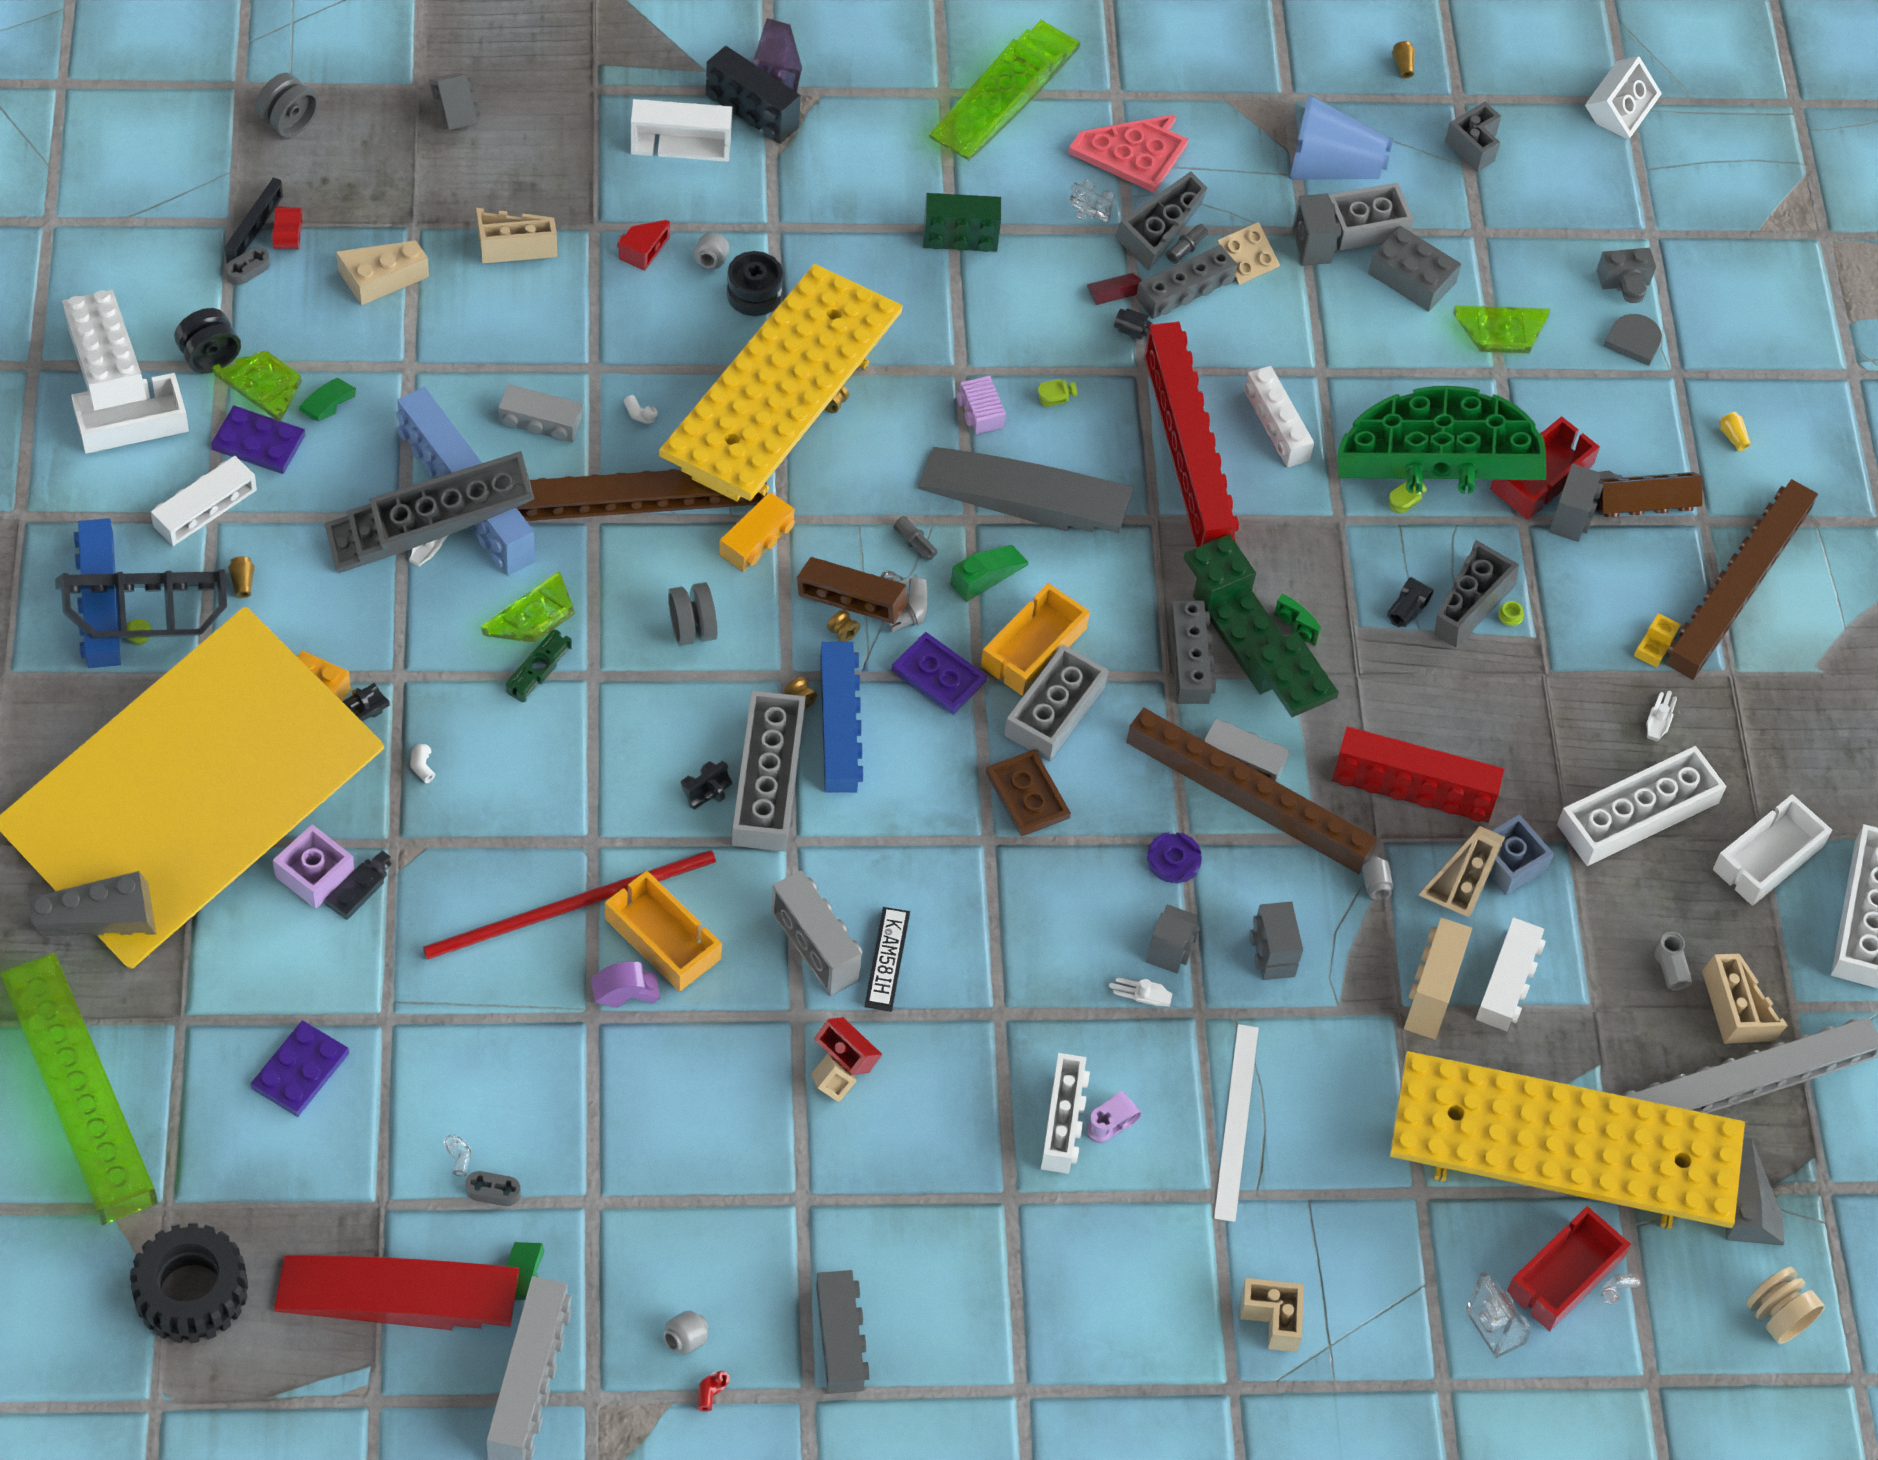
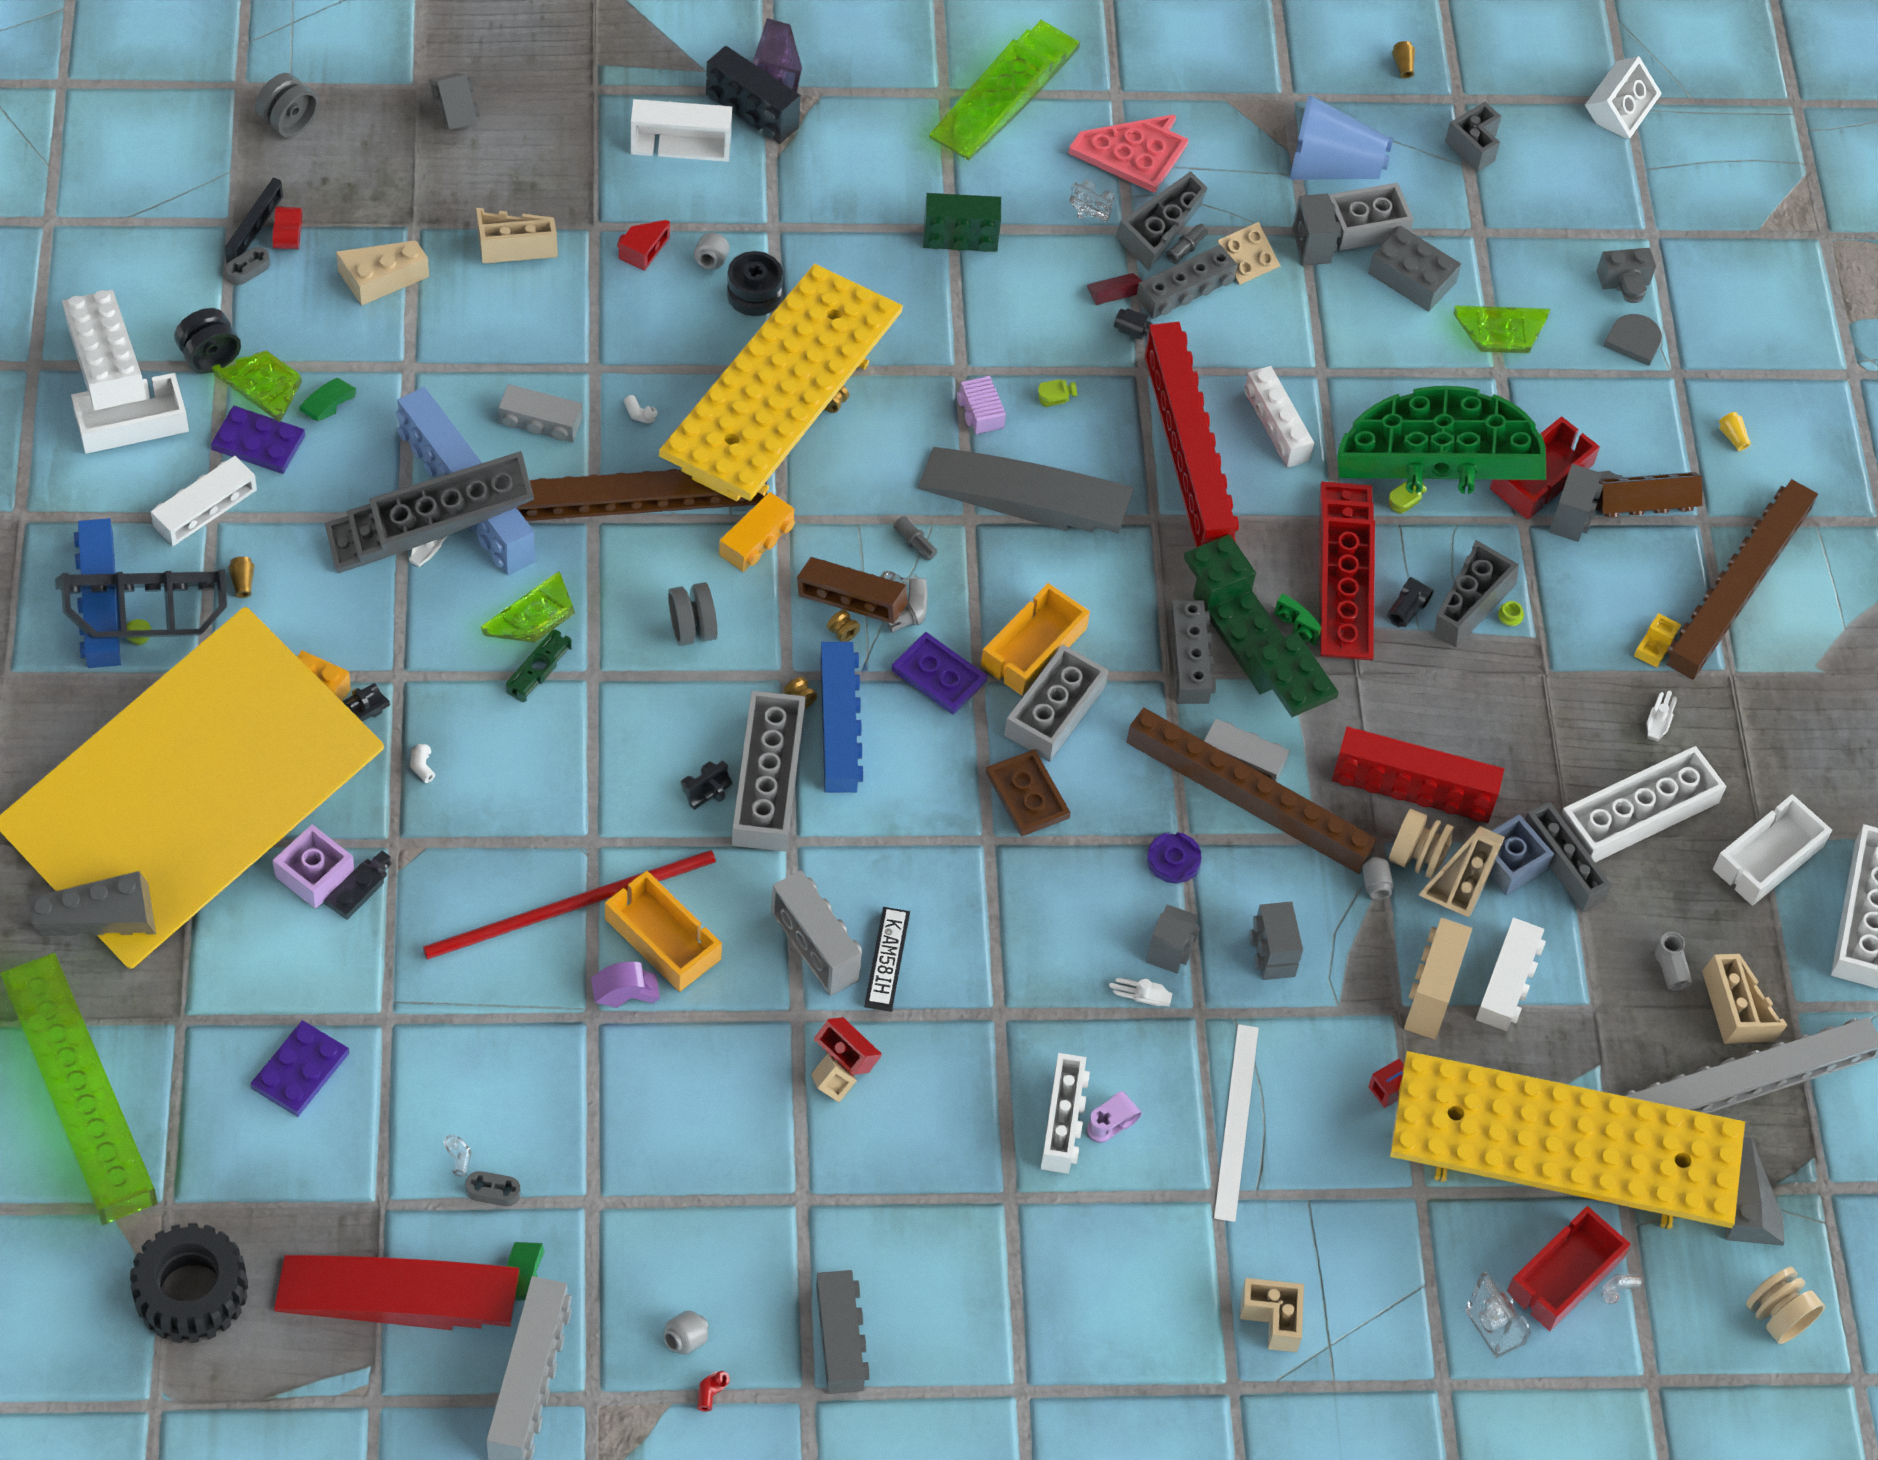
green slope [950,545,1029,602] -> none
none -> red slope [1319,481,1375,661]
none -> red brick [1368,1058,1404,1108]
none -> tan wheel [1388,809,1454,879]
none -> dark grey brick [1525,802,1611,912]

